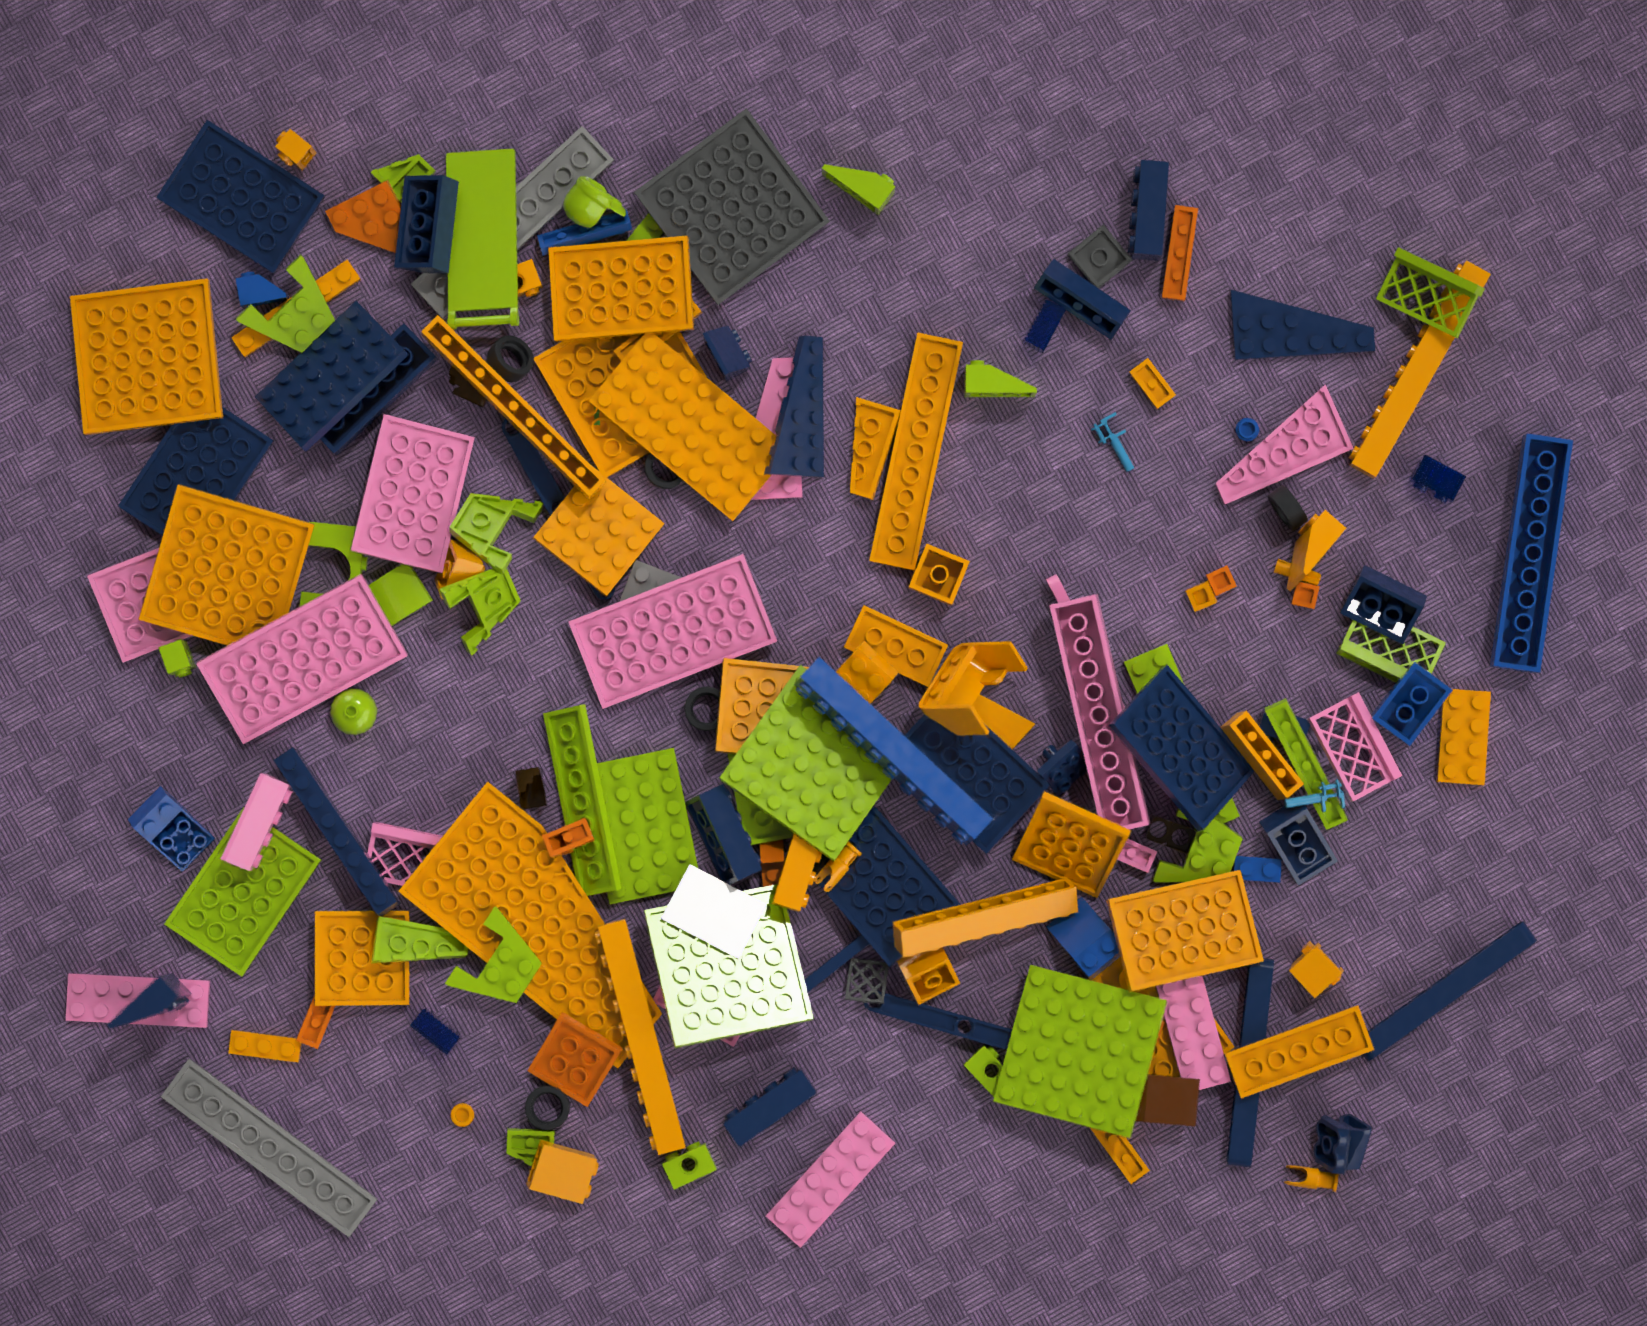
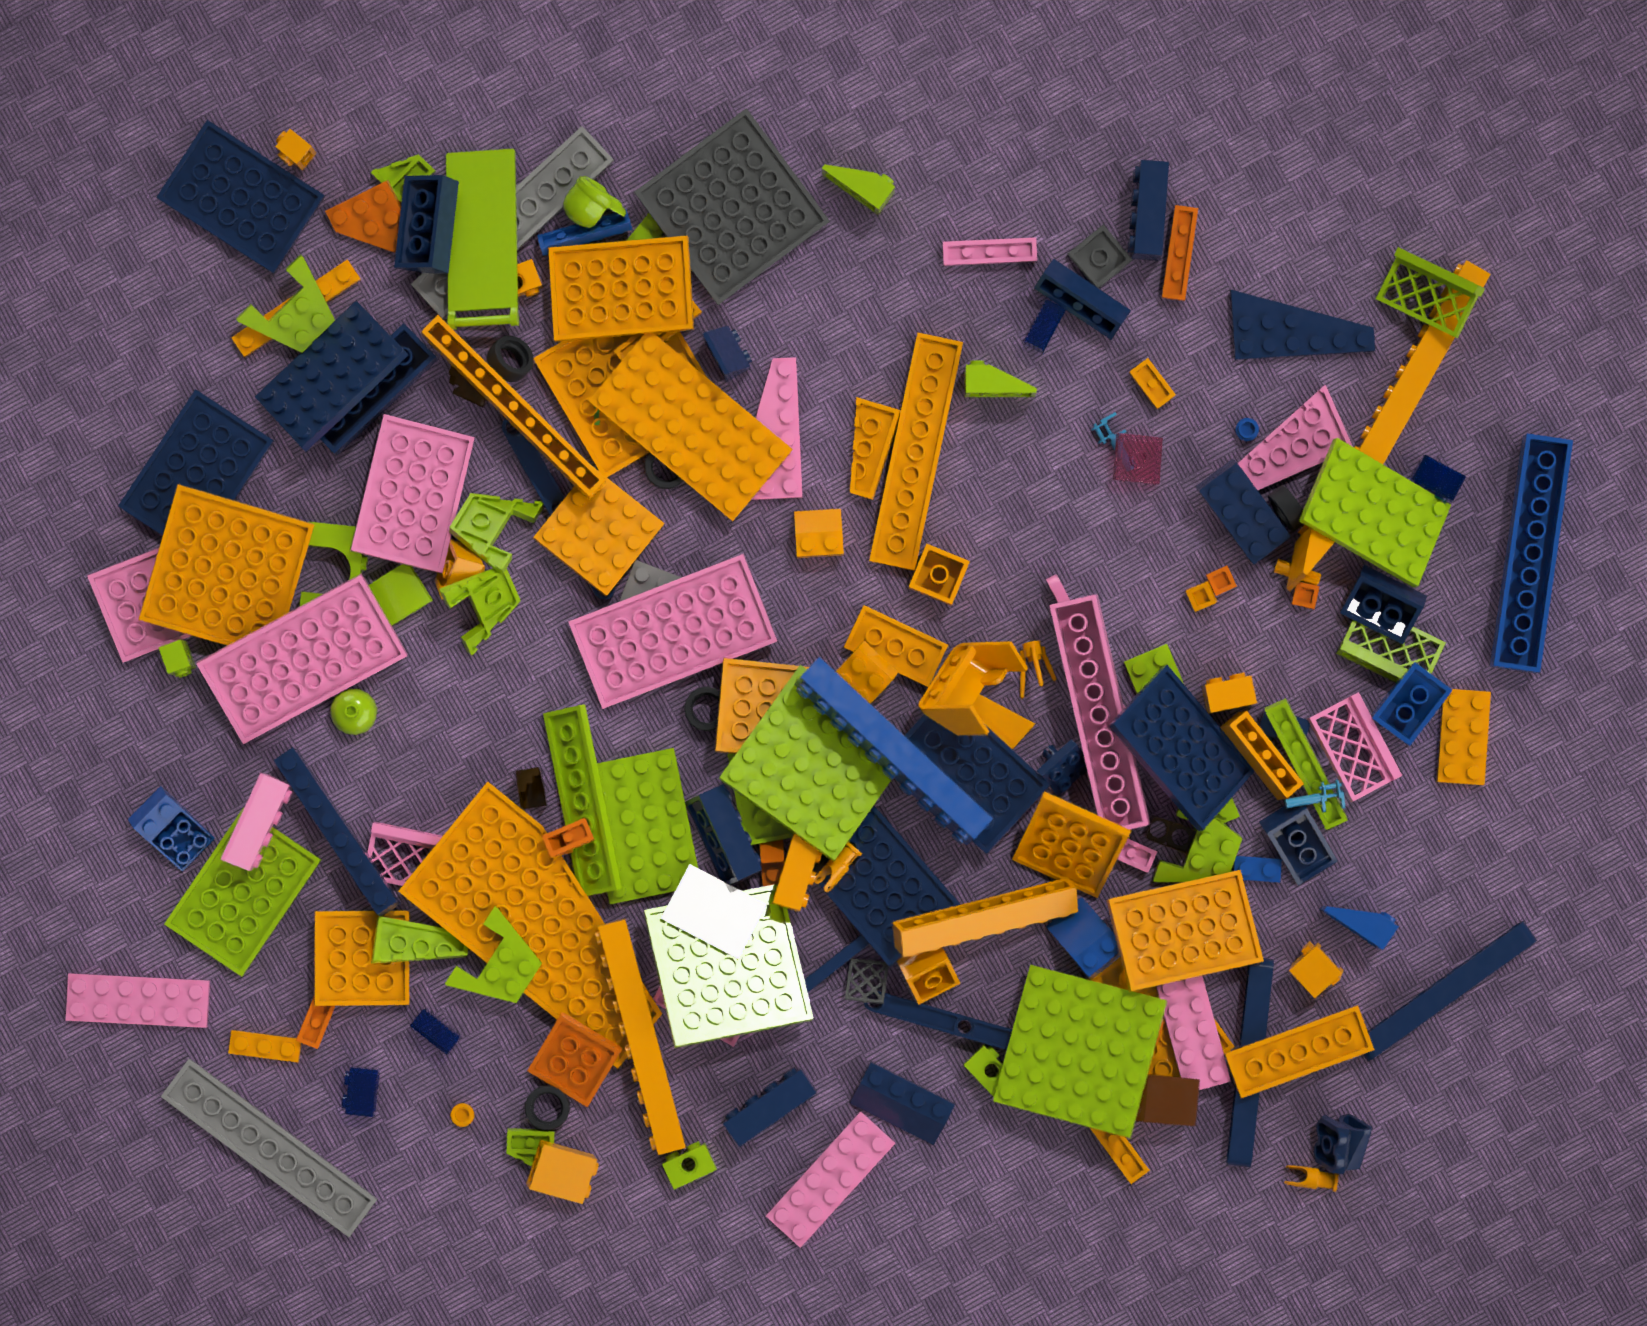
light orange plate [70,278,223,435] -> none
dark blue slope [107,973,192,1029] -> none
blue slope [235,272,289,309] -> none
dark blue wing [764,336,824,477] -> none
none -> clear blue brick [342,1066,380,1117]
none -> light orange slope [794,509,844,558]
none -> dark blue slope [850,1061,955,1145]
none -> bright pink plate [943,237,1037,266]
none -> light orange plant [1019,640,1057,699]
none -> clear pink tile [1113,433,1163,485]
none -> dark blue brick [1195,459,1291,565]
none -> light orange brick [1201,672,1257,713]
none -> lime plate [1299,438,1451,588]
none -> blue slope [1319,906,1399,950]

